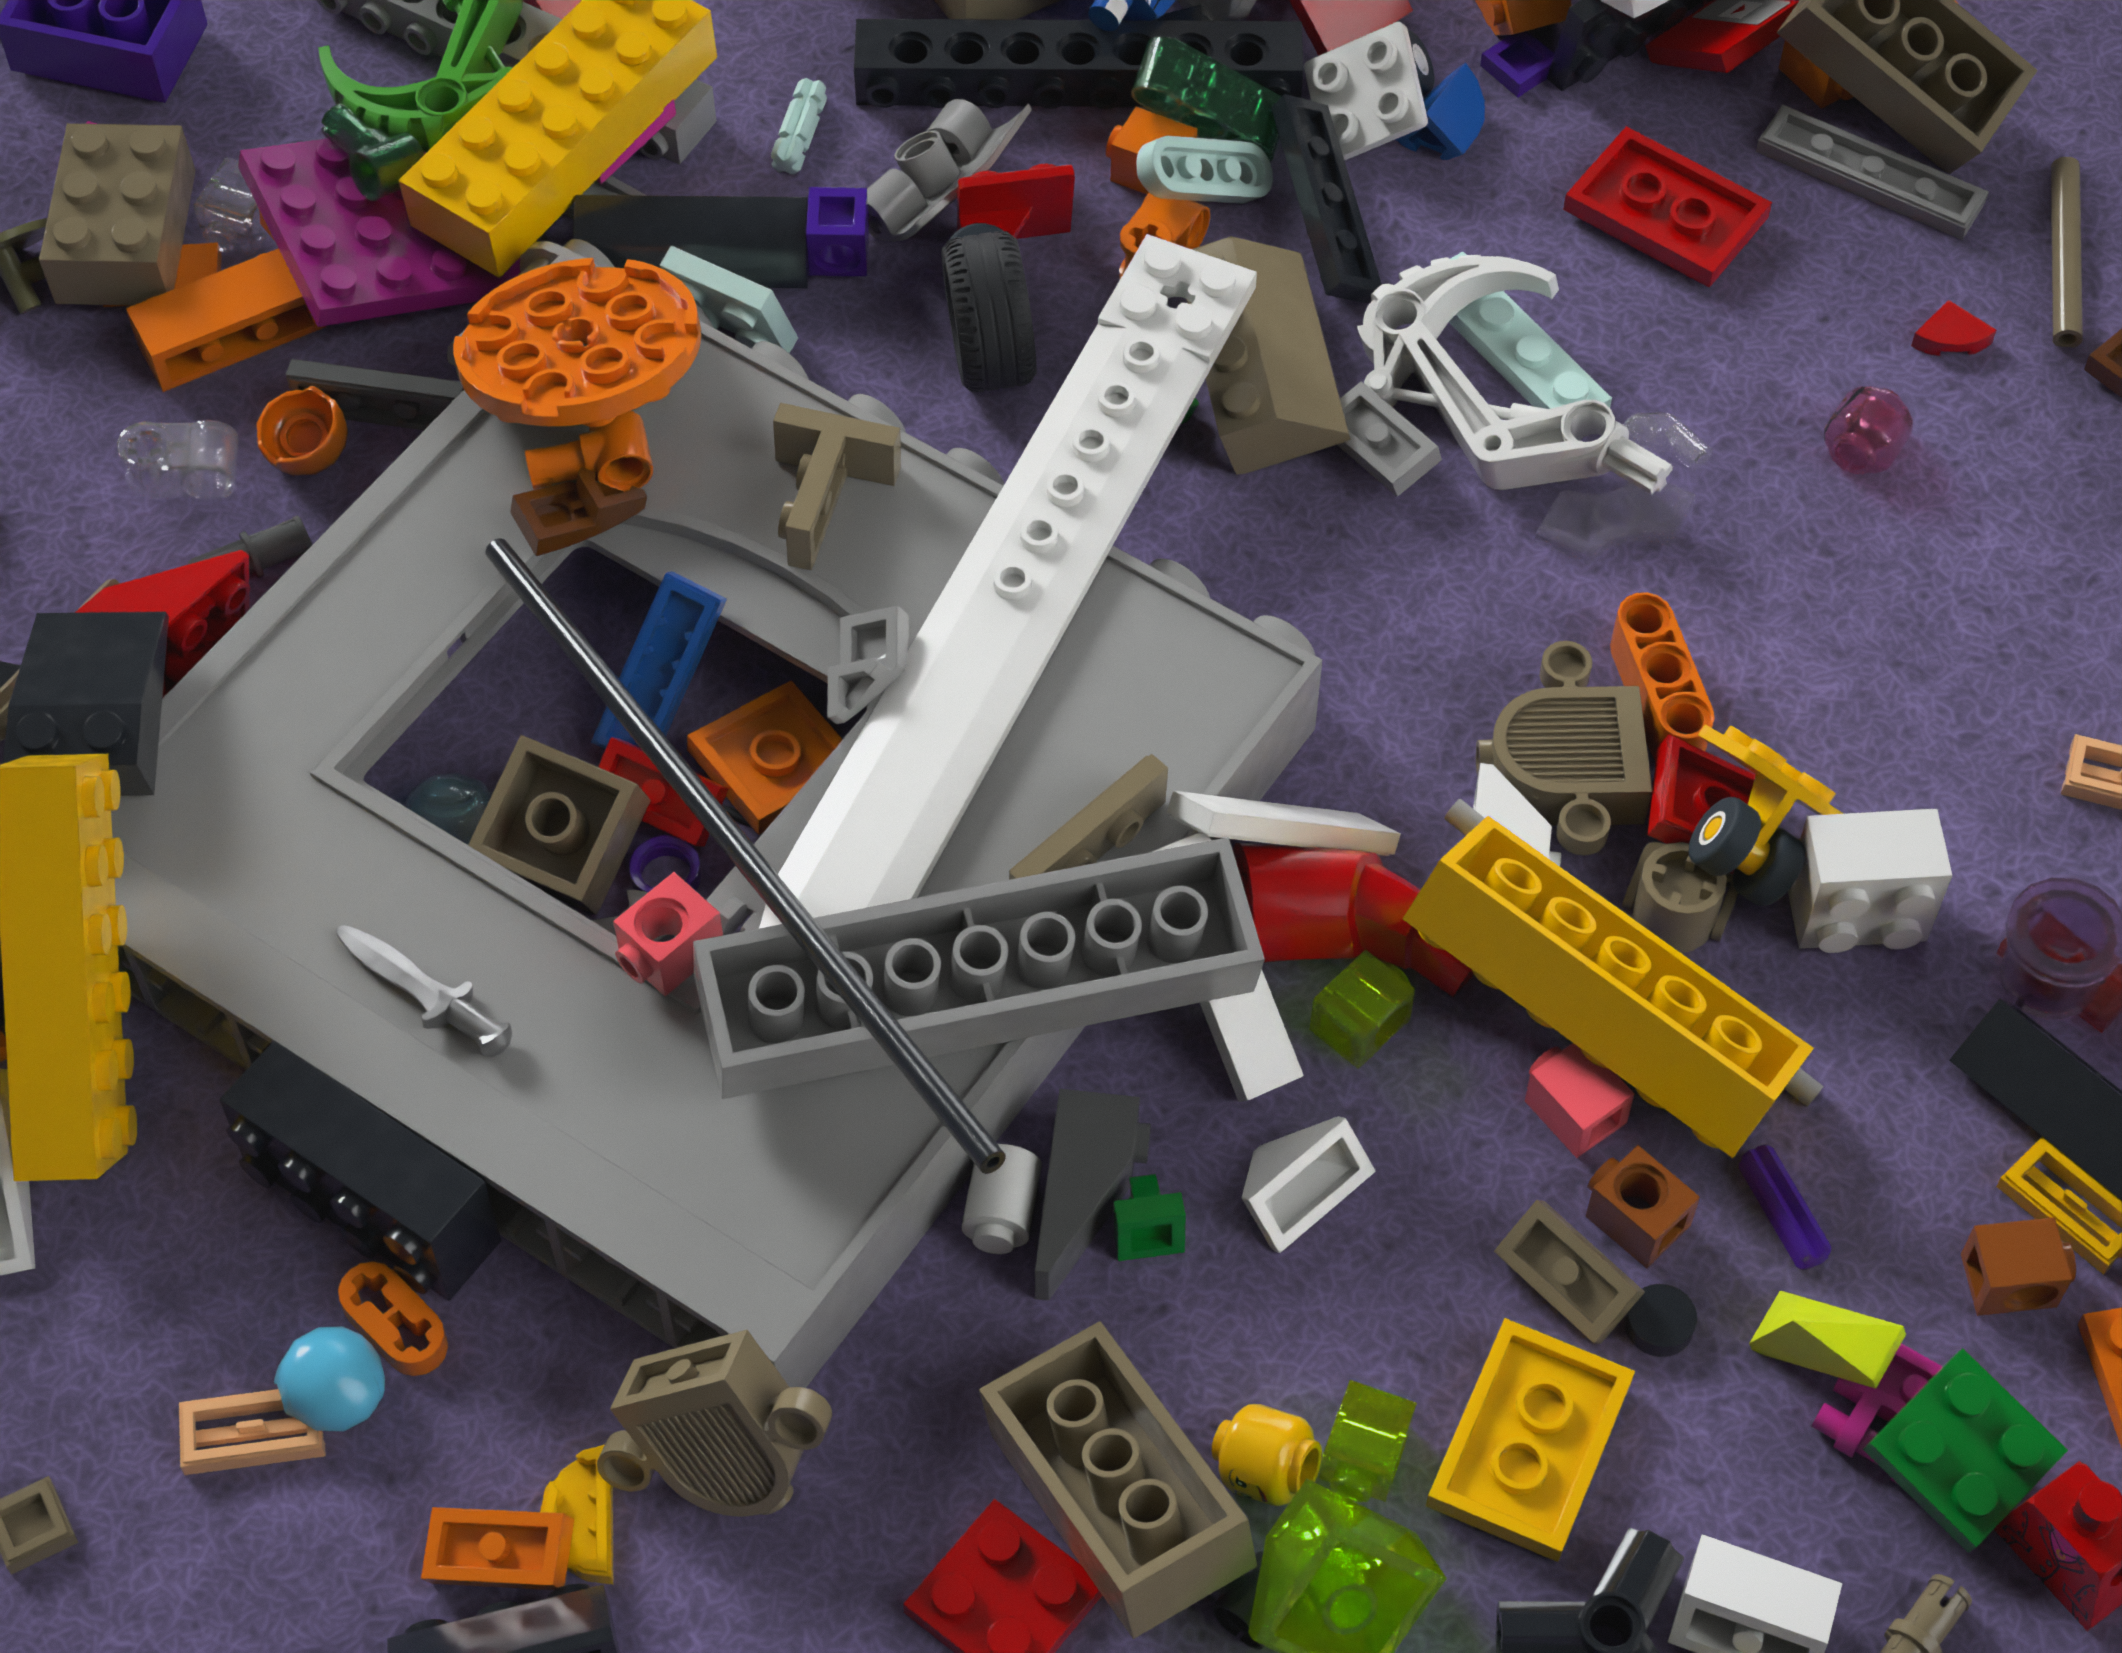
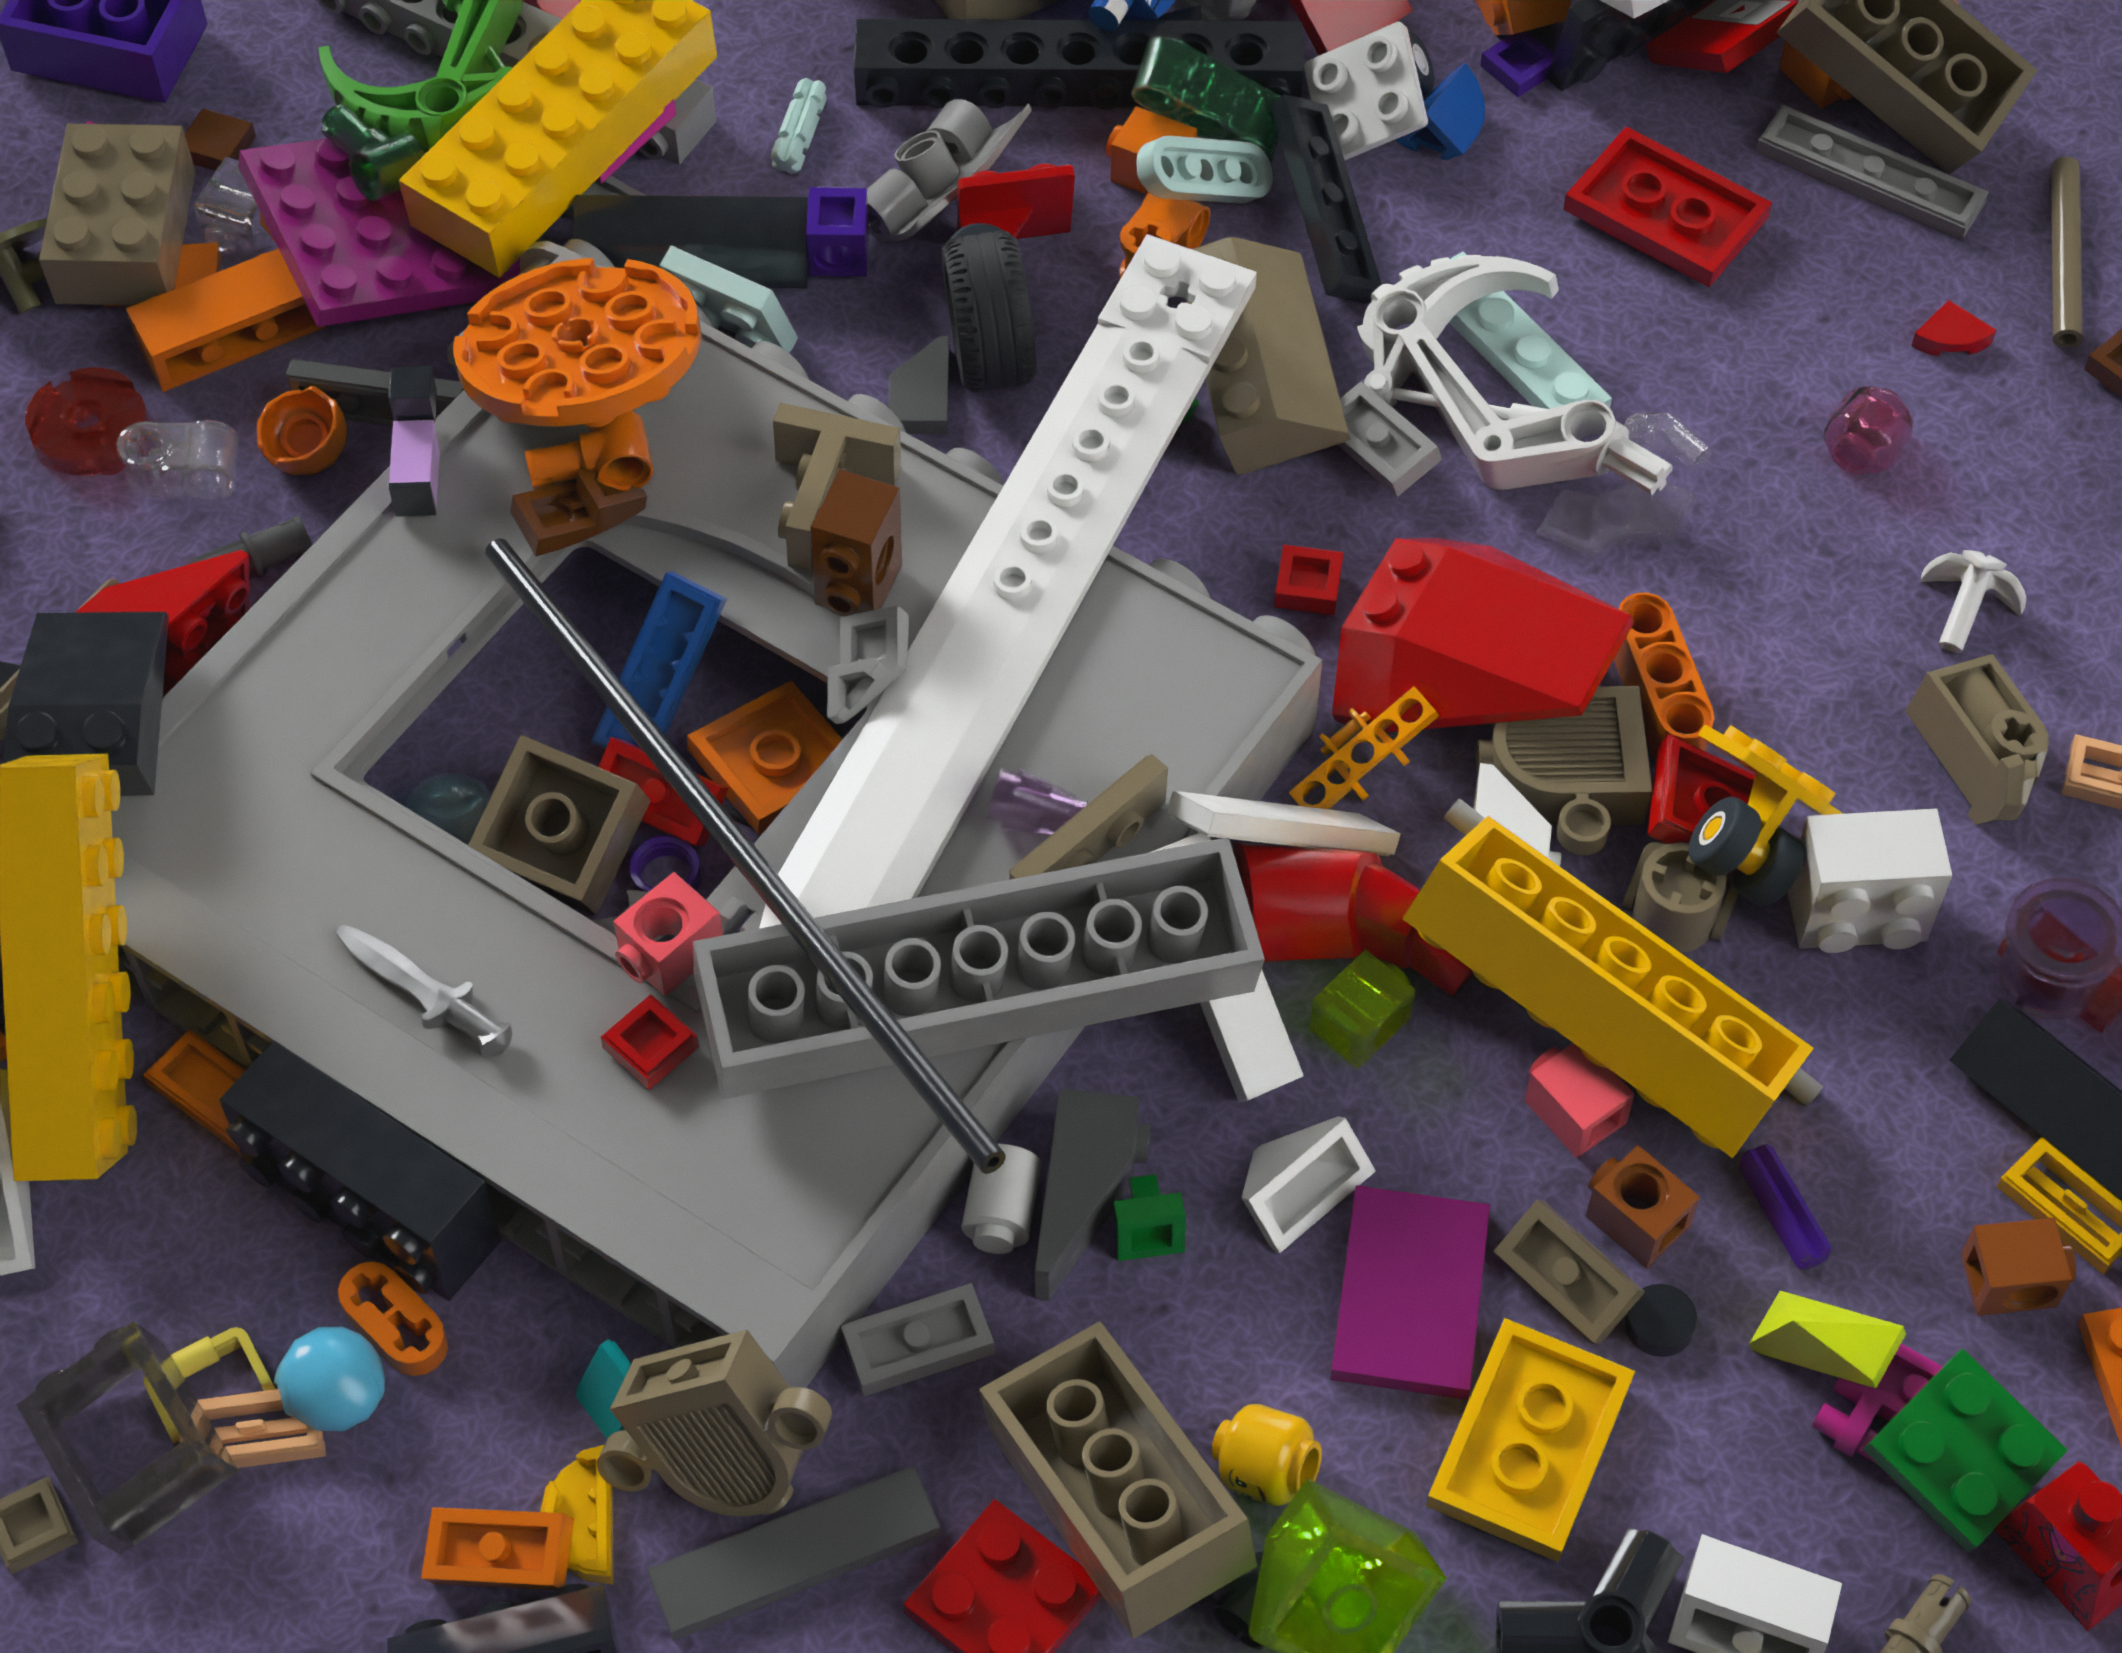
clear neon green brick [1319,1380,1417,1502] -> none
none -> clear smoke window [17,1321,239,1554]
none -> clear red plate [25,367,150,475]
none -> orange tile [143,1029,246,1154]
none -> light yellow piece [144,1327,275,1444]
none -> reddish brown tile [185,108,256,175]
none -> piece [389,366,440,517]
none -> teal slope [576,1339,631,1439]
none -> red tile [600,994,699,1090]
none -> dark grey tile [647,1466,941,1641]
none -> reddish brown brick [810,469,902,617]
none -> light grey plate [841,1283,995,1397]
none -> dark grey tile [888,336,950,434]
none -> clear purple cone [986,766,1088,835]
none -> red plate [1274,544,1344,615]
none -> light orange piece [1288,686,1439,809]
none -> magenta tile [1330,1185,1490,1400]
none -> red wedge [1332,538,1634,732]
none -> dark tan piece [1905,654,2049,825]
none -> white plant [1920,550,2026,654]

